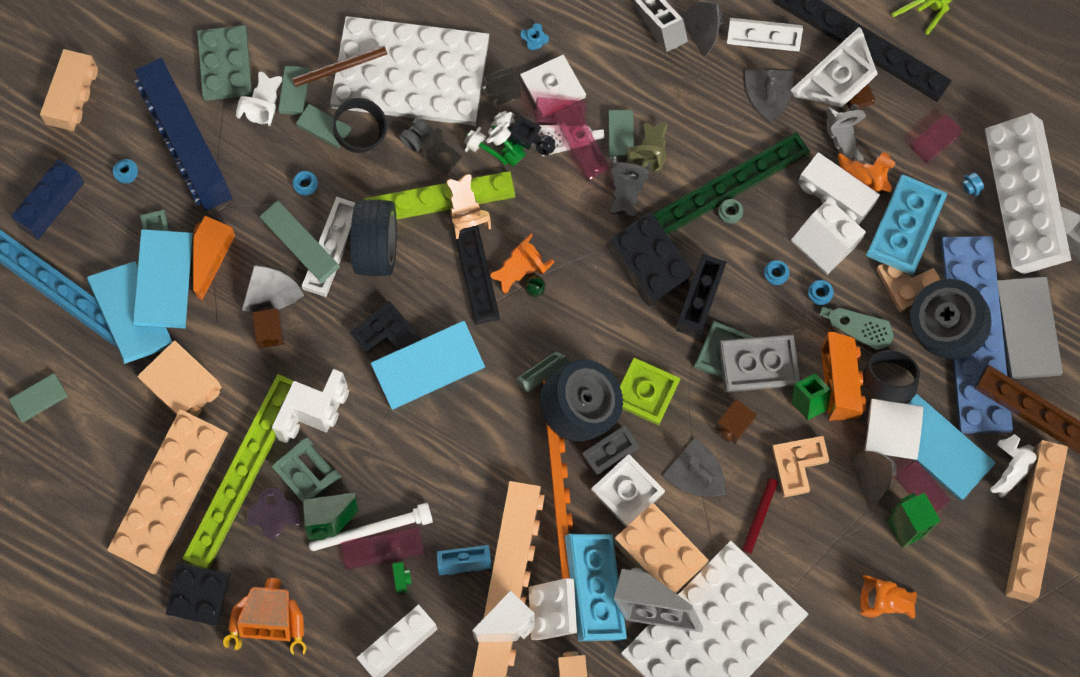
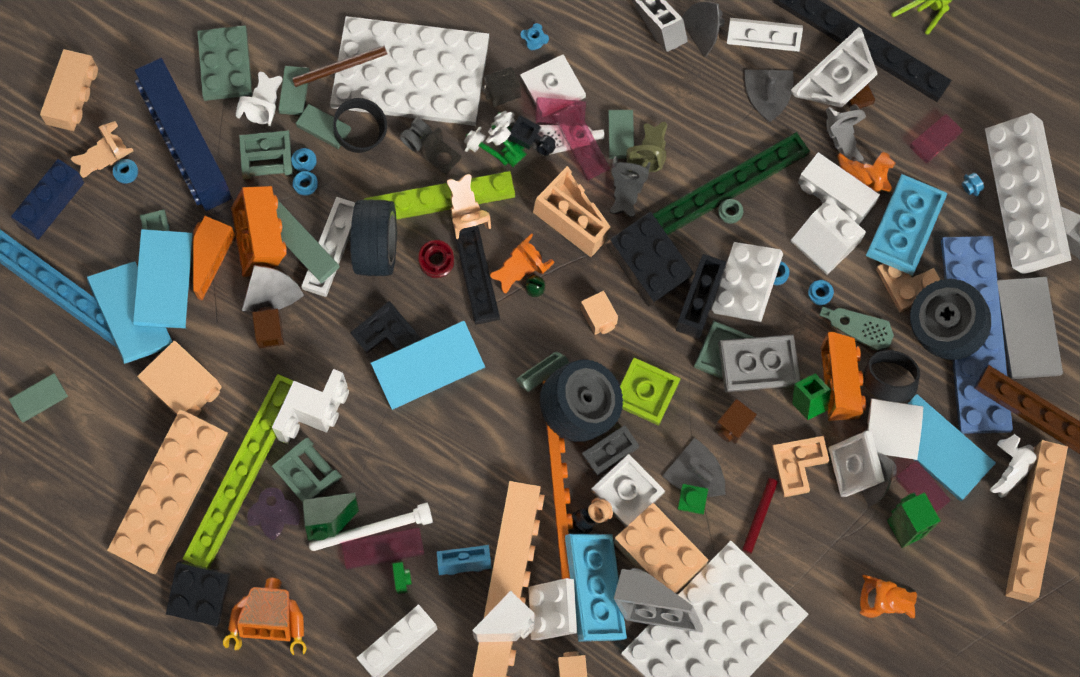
none -> light nougat hair [71,121,133,178]
none -> orange slope [231,186,286,277]
none -> sand green plate [239,130,293,180]
none -> dark azure plate [292,148,317,172]
none -> dark red wheel [418,240,454,278]
none -> light nougat wedge [533,166,611,257]
none -> black plate [572,508,596,533]
none -> light nougat brick [581,291,618,335]
none -> light nougat plate [588,498,613,523]
none -> green plate [678,484,708,515]
none -> white plate [712,242,783,322]
none -> white tile [828,431,885,497]

